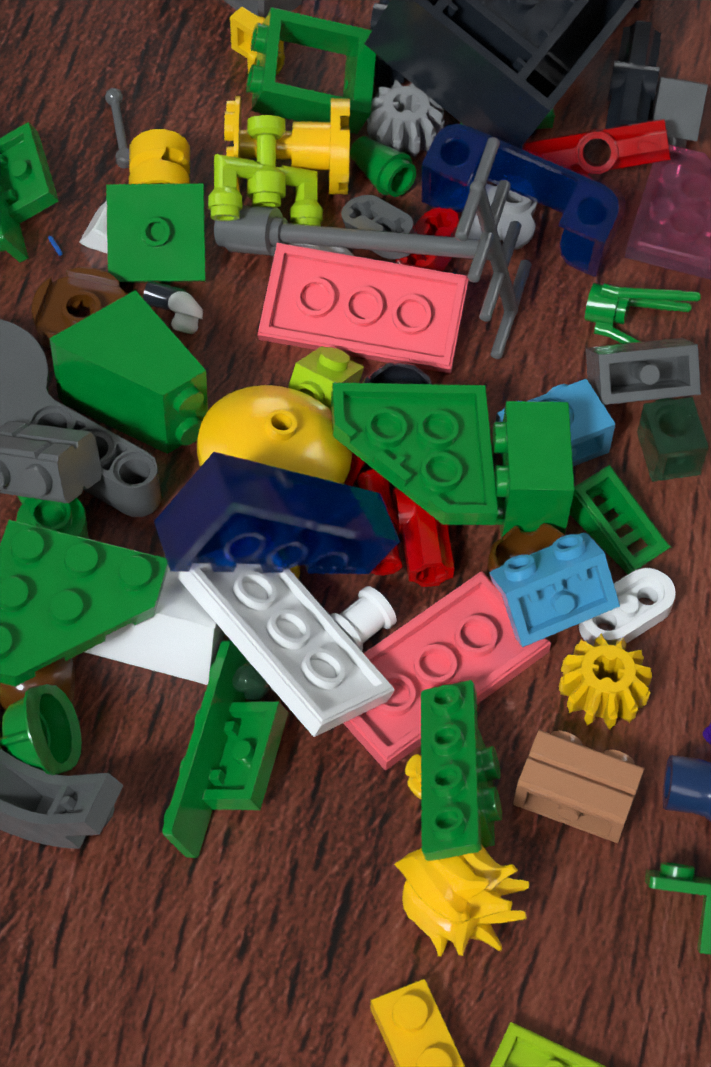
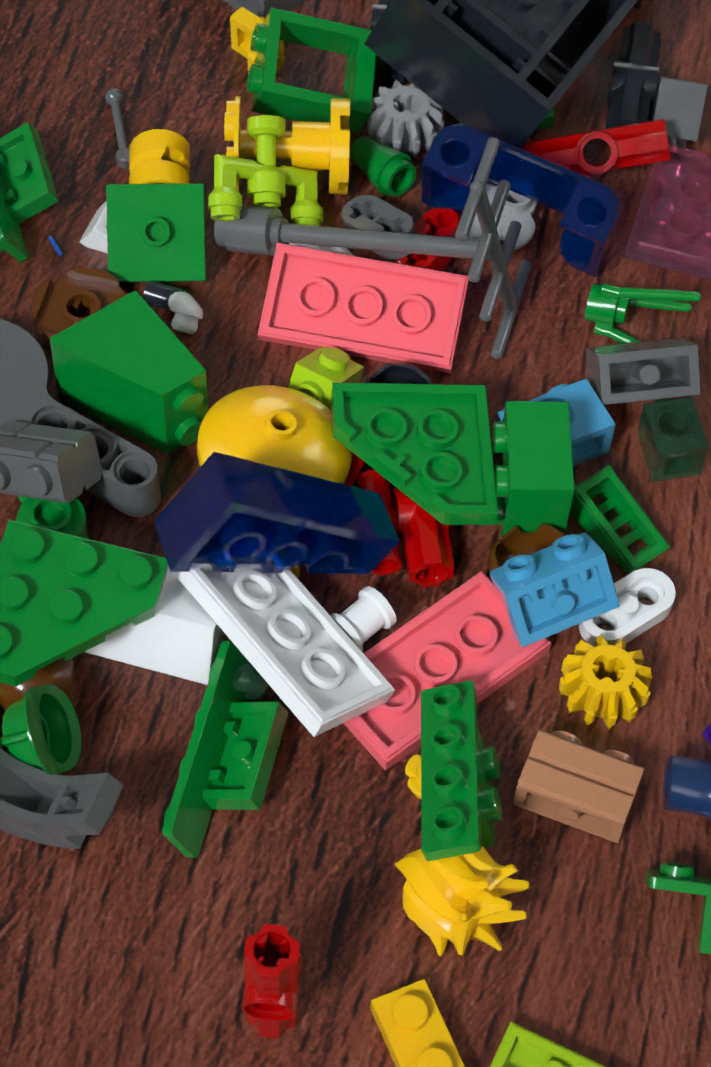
none -> red piece [241,924,302,1039]

